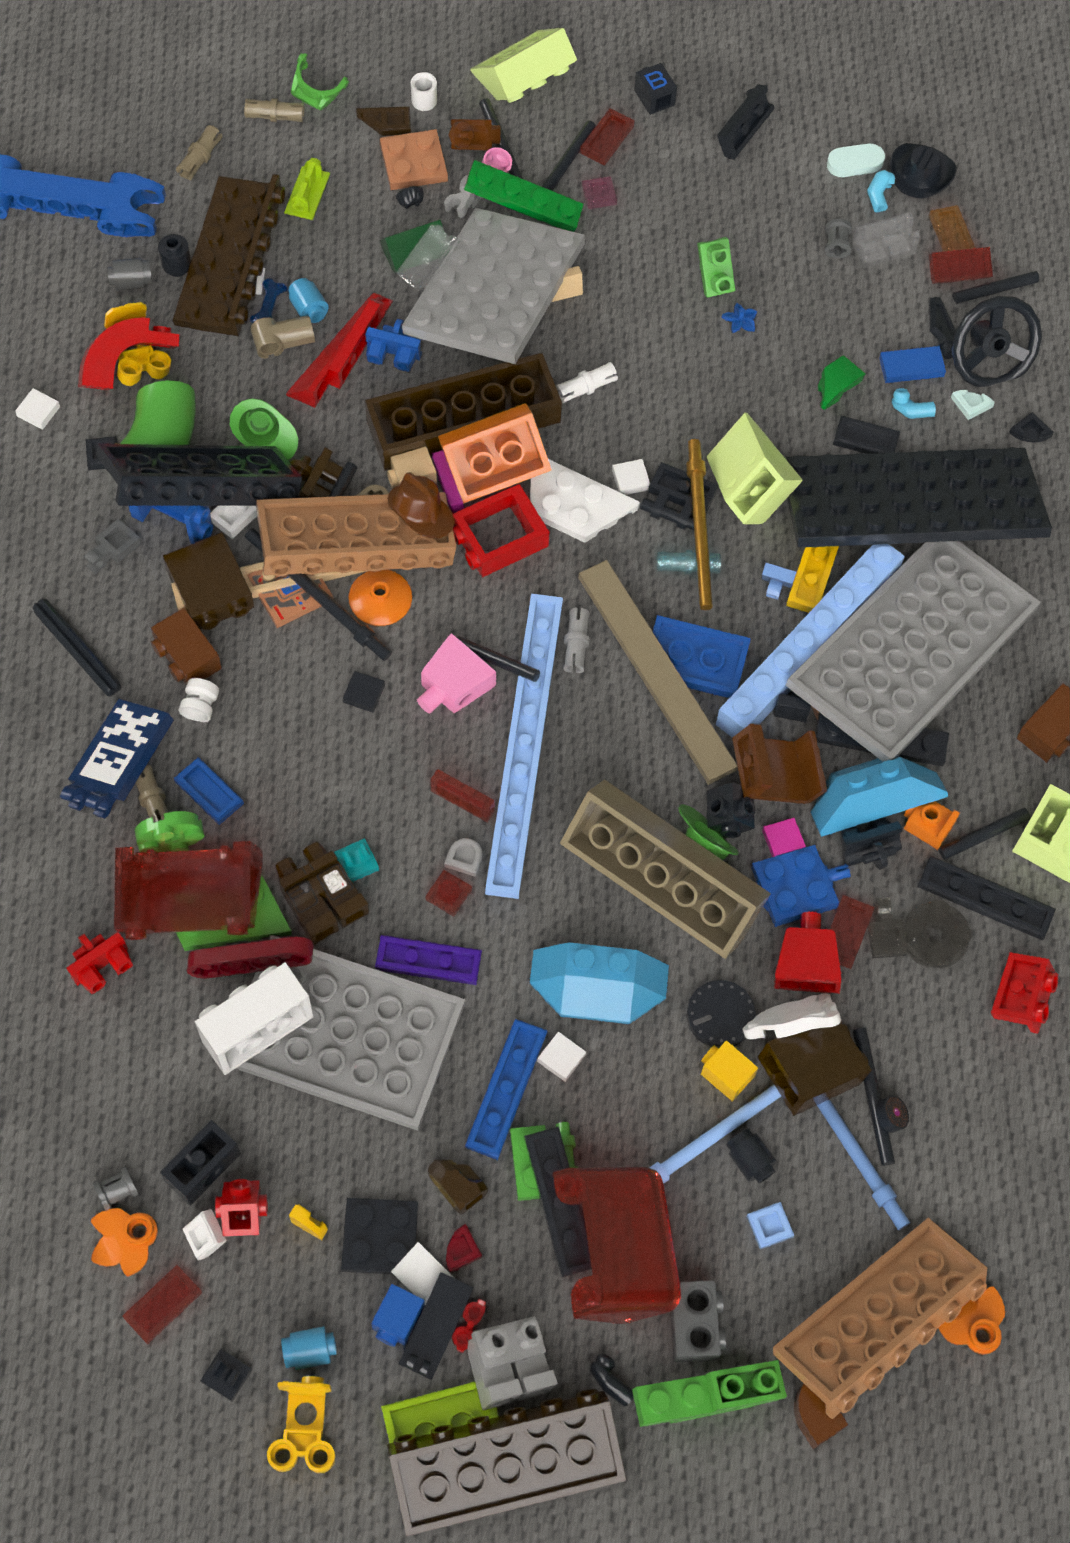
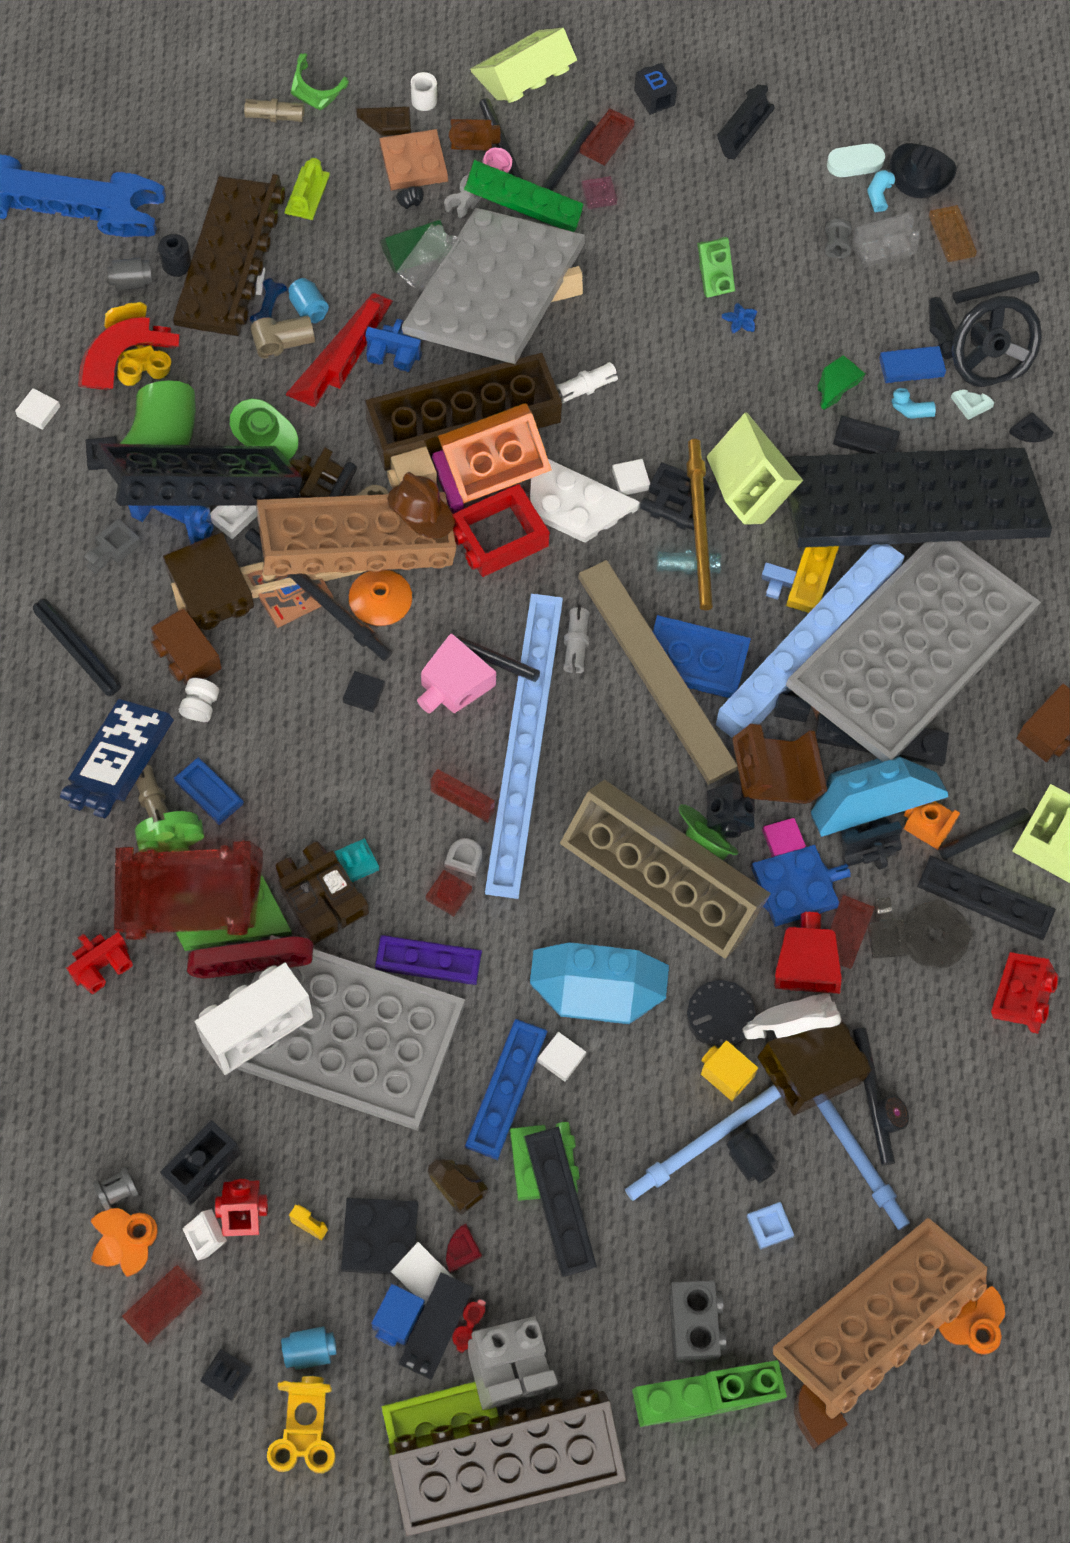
dark tan pin [176,125,222,180] -> none
clear red windscreen [553,1167,681,1324] -> none
black arm [590,1353,634,1407] -> none
clear red tile [929,247,993,284] -> none

